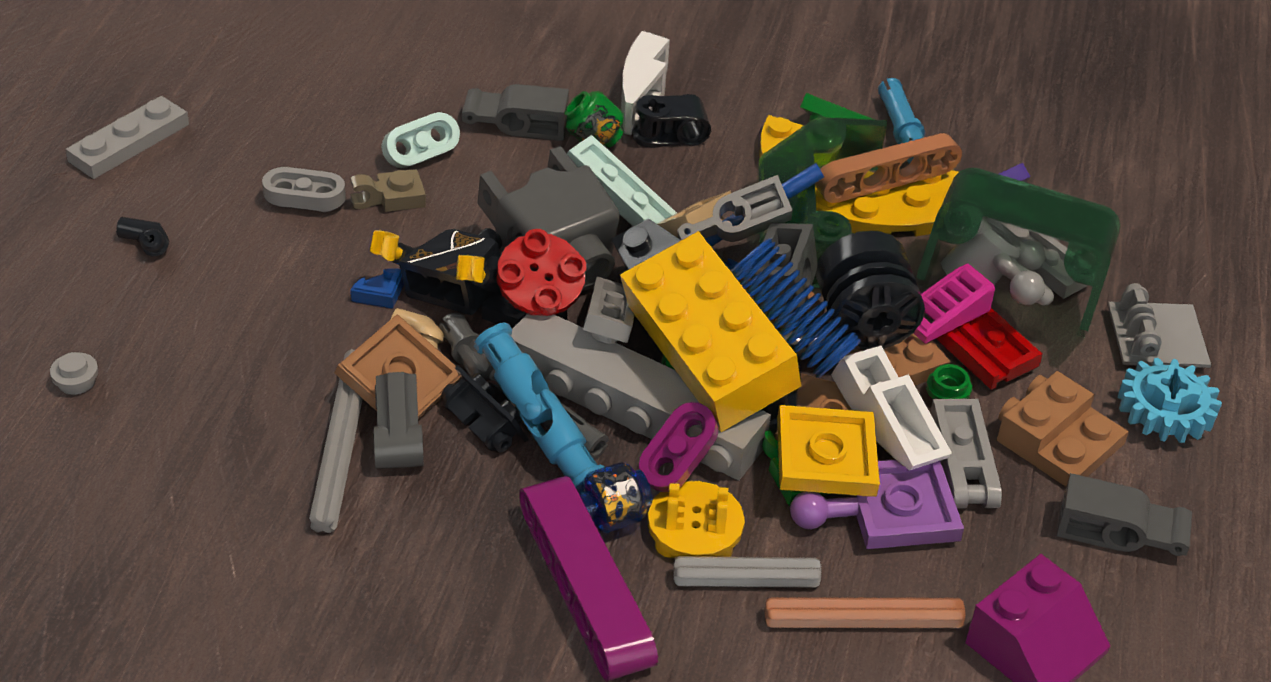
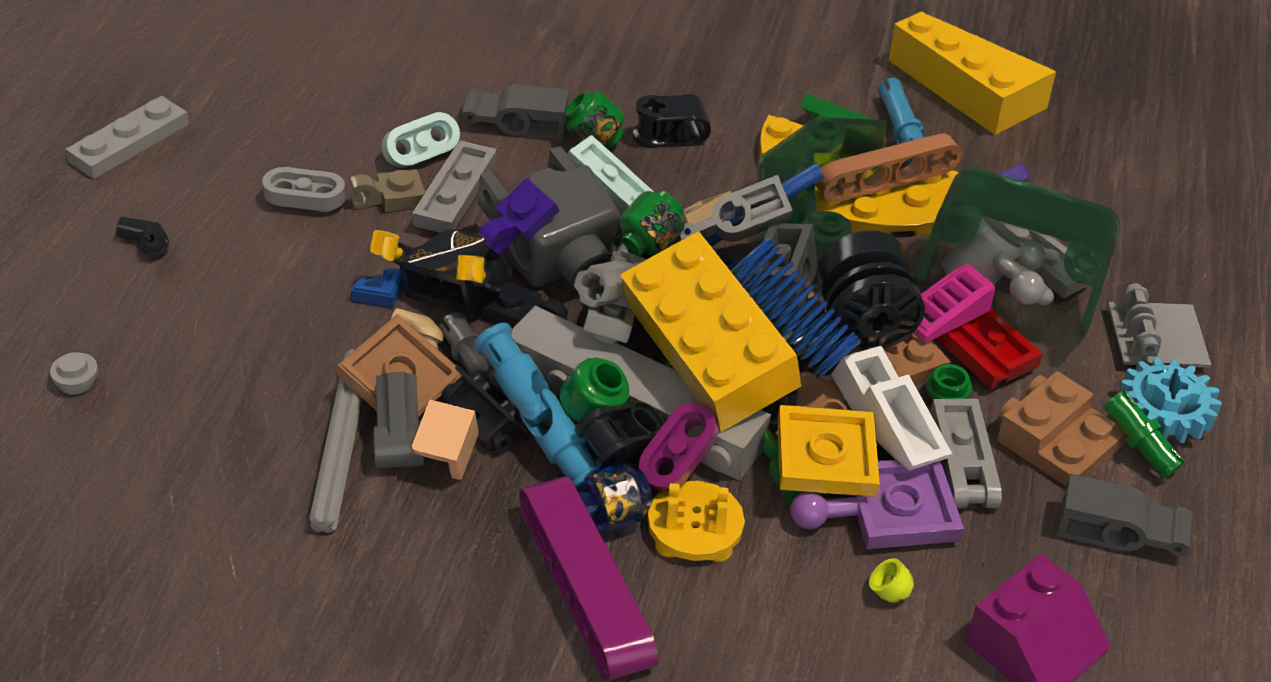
red plate [497,229,586,316] -> none
white slope [621,31,670,135] -> none
light grey axle [673,556,821,588] -> none
nougat axle [765,597,966,628] -> none
none -> light grey plate [412,140,497,233]
none -> light nougat panel [412,400,479,480]
none -> dark purple plate [478,178,560,255]
none -> green head [560,357,629,423]
none -> light grey piece [574,251,647,308]
none -> black piece [574,401,665,471]
none -> green head [619,190,685,256]
none -> neon yellow hinge [869,558,914,603]
none -> yellow wedge [888,12,1056,135]
none -> green pin [1102,389,1186,480]

